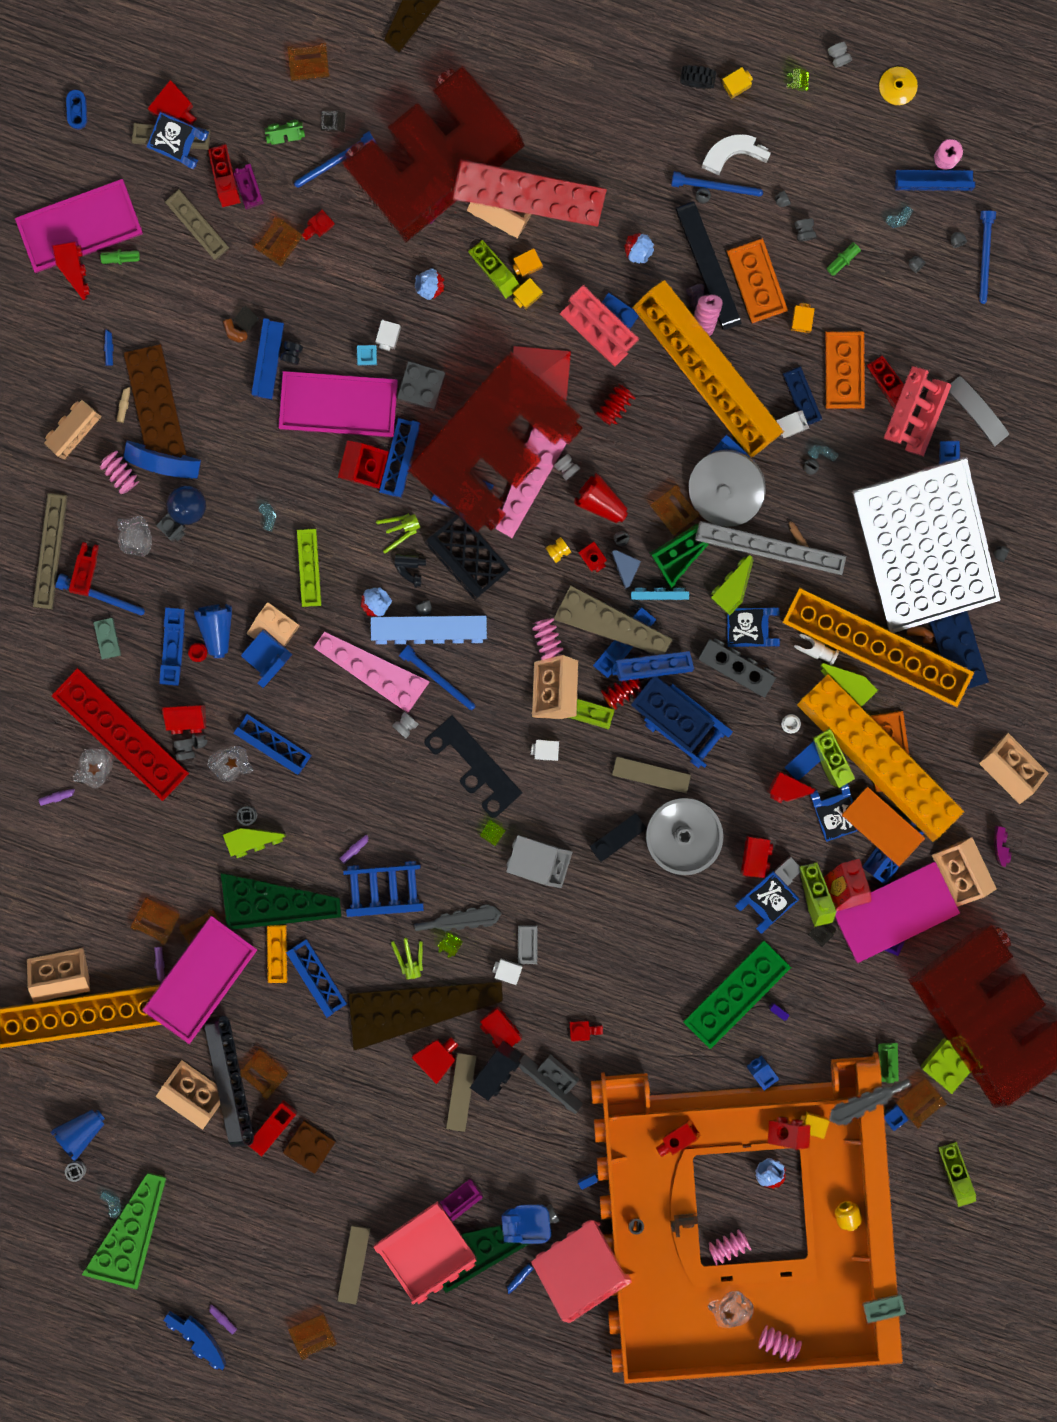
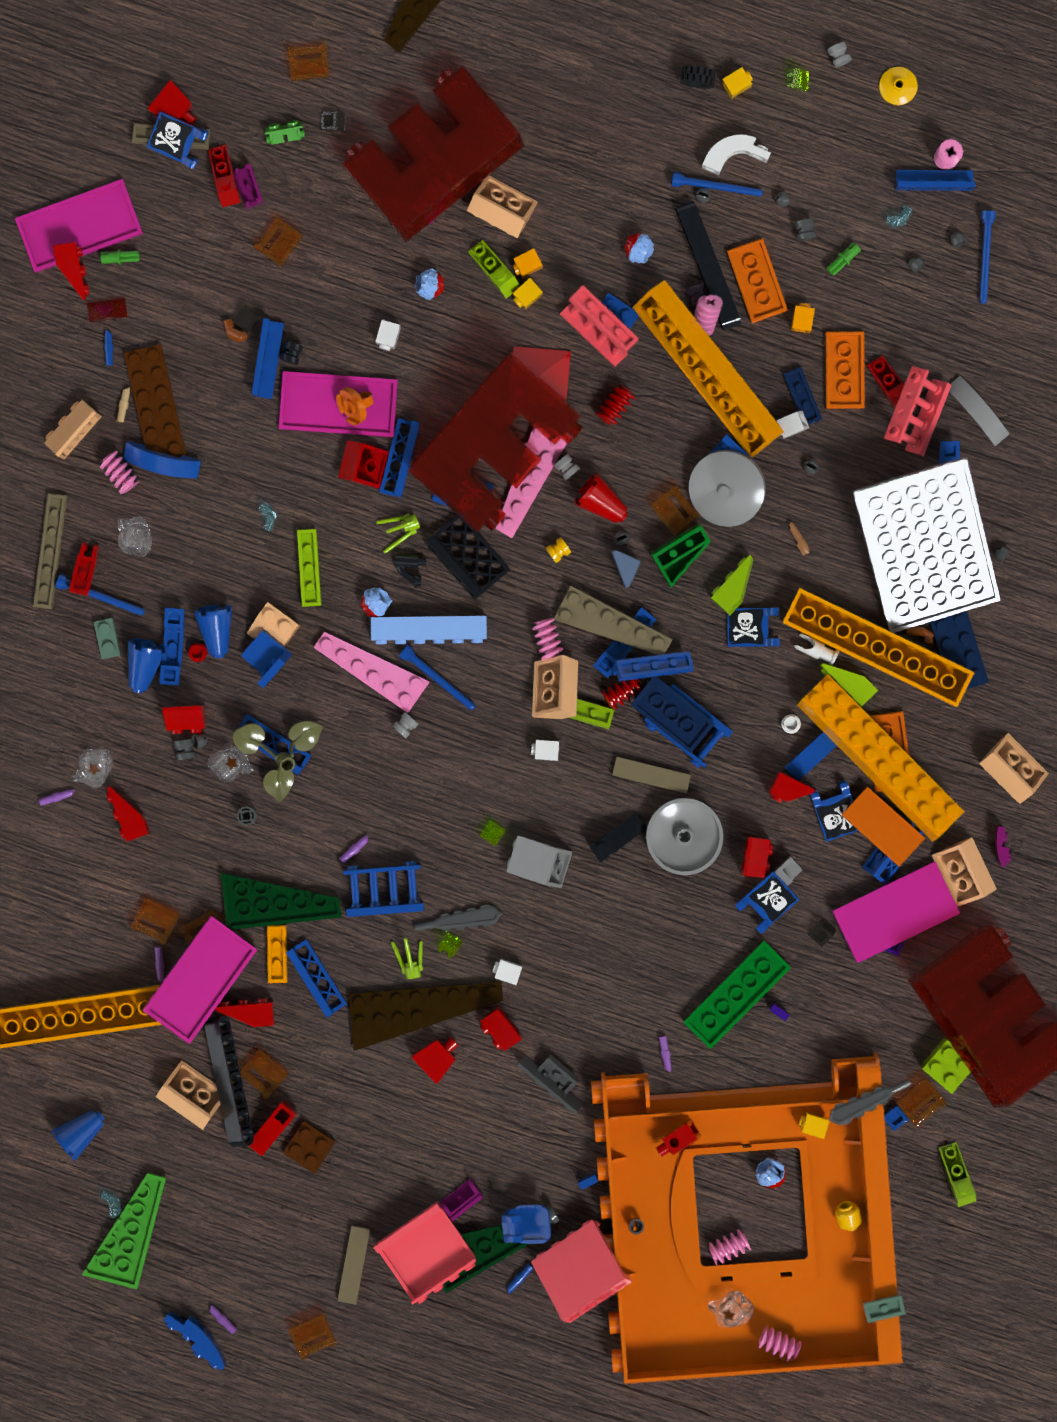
light nougat slope [27,948,90,1002] -> none
red plate [51,668,190,801] -> none
light grey wheel [65,1160,87,1182] -> none
blue plate [66,90,87,130] -> none
dark grey bracket [156,513,186,542] -> none
dark tan tile [165,190,229,260] -> none
dark blue piece [166,486,206,525] -> none
lime slope [223,828,286,858] -> none
blue piece [294,131,377,188] -> none
red plate [301,210,335,241] -> none
medium azure tile [357,345,377,366] -> none
dark grey brick [397,361,446,411] -> none
dark grey hinge [415,600,432,615] -> none
black piece [424,715,523,818] -> none
dark tan tile [446,1053,477,1132] -> none
plate [451,160,607,227] -> none
black brick [470,1041,522,1101] -> none
light grey tile [518,925,537,964] -> none
red plate [570,1021,603,1041] -> none
red brick [578,542,607,572] -> none
medium azure plate [631,588,689,600] -> none
clear smoke bracket [670,1213,698,1237] -> none
light grey tile [695,522,846,575] -> none
dark grey brick [697,638,776,698] -> none
blue bracket [747,1056,779,1091] -> none
red brick [768,1117,811,1150] -> none
lime slope [799,863,836,927] -> none
clear light blue arm [808,445,838,461] -> none
lime slope [813,729,855,788] -> none
red slope [824,859,872,912] -> none
bright green hinge [878,1043,899,1083] -> none
none -> clear red slope [87,298,128,322]
none -> red slope [106,786,150,842]
none -> blue cone [128,638,166,693]
none -> red slope [215,998,275,1027]
none -> olive plant [233,721,323,803]
none -> orange tile [336,387,374,425]
none -> medium lavender piece [659,1036,672,1072]

